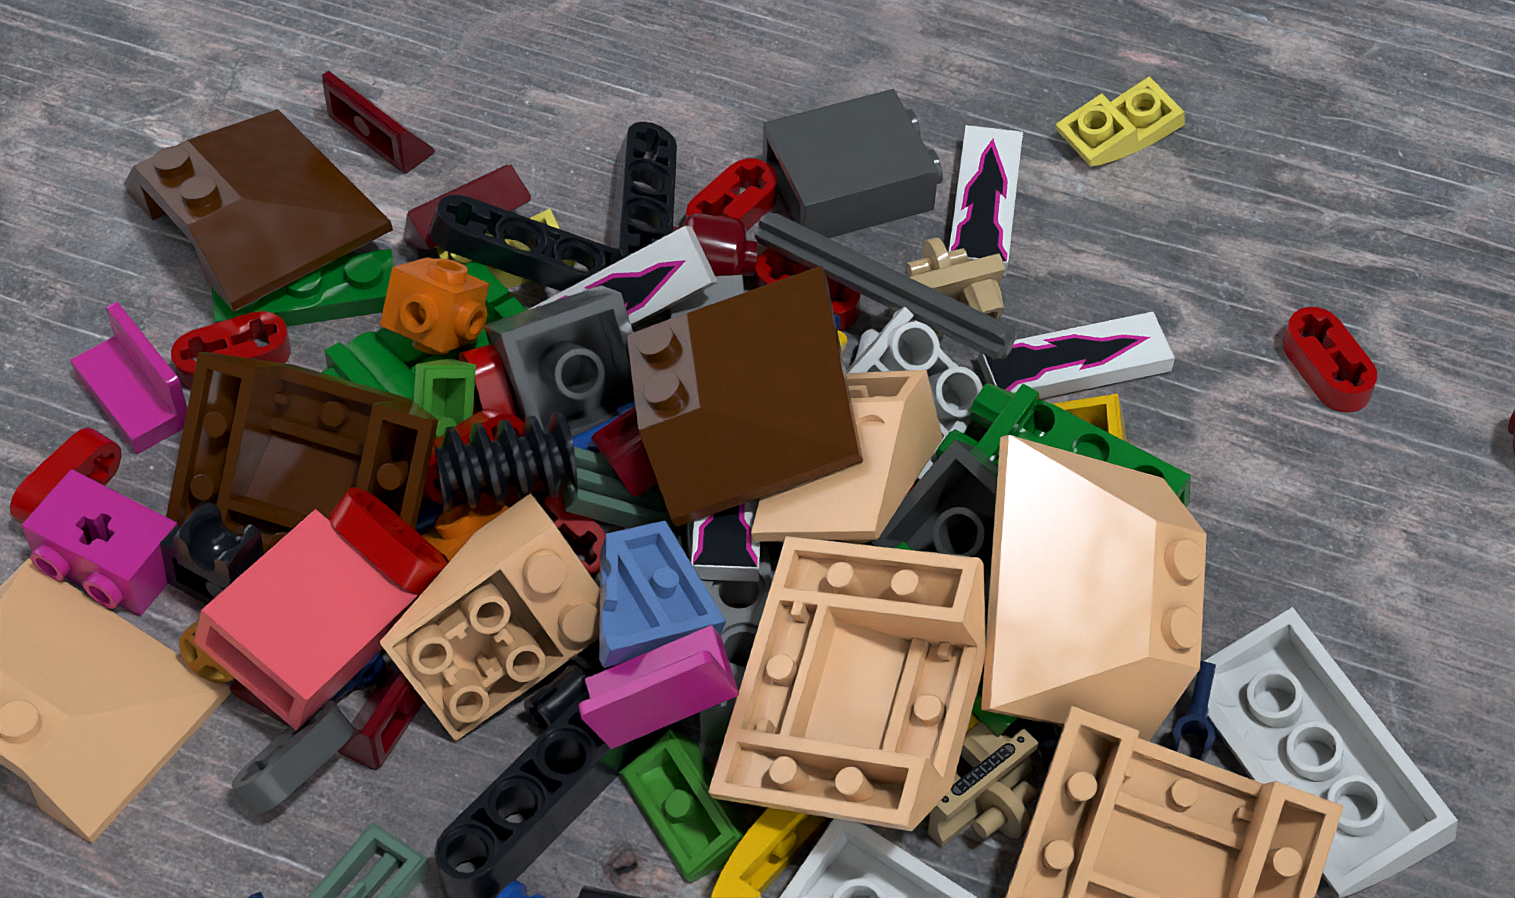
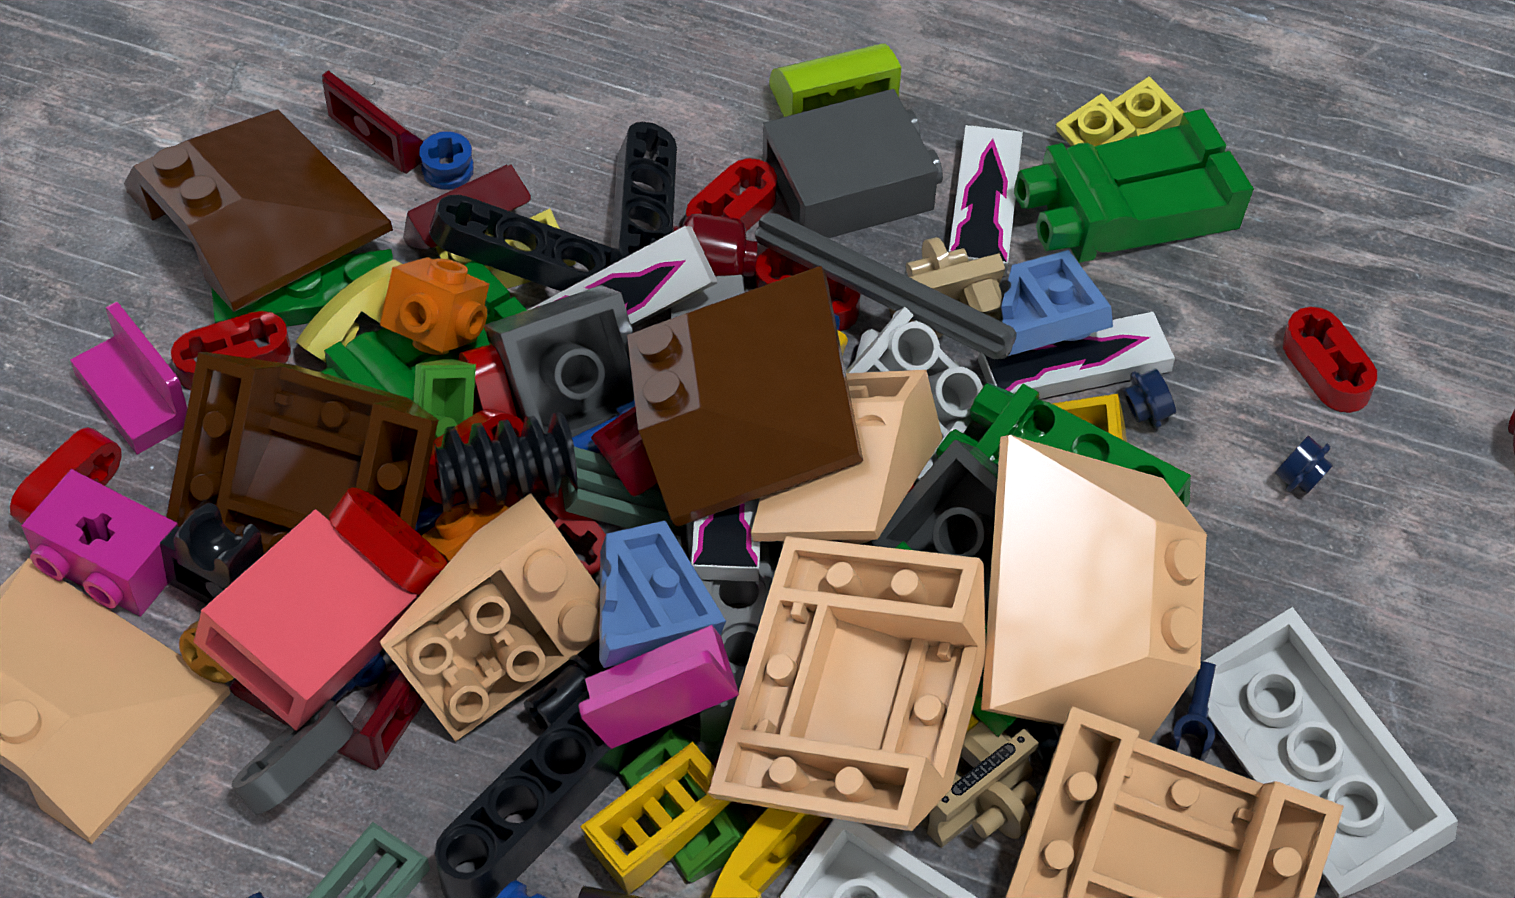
none -> light yellow slope [295,259,402,362]
none -> blue bush [419,132,474,190]
none -> yellow slope [580,742,732,894]
none -> lime brick [769,43,901,117]
none -> medium blue wing [1001,250,1113,356]
none -> green hips [1014,108,1254,263]
none -> dark blue plate [1123,368,1176,428]
none -> dark blue plate [1274,435,1333,493]

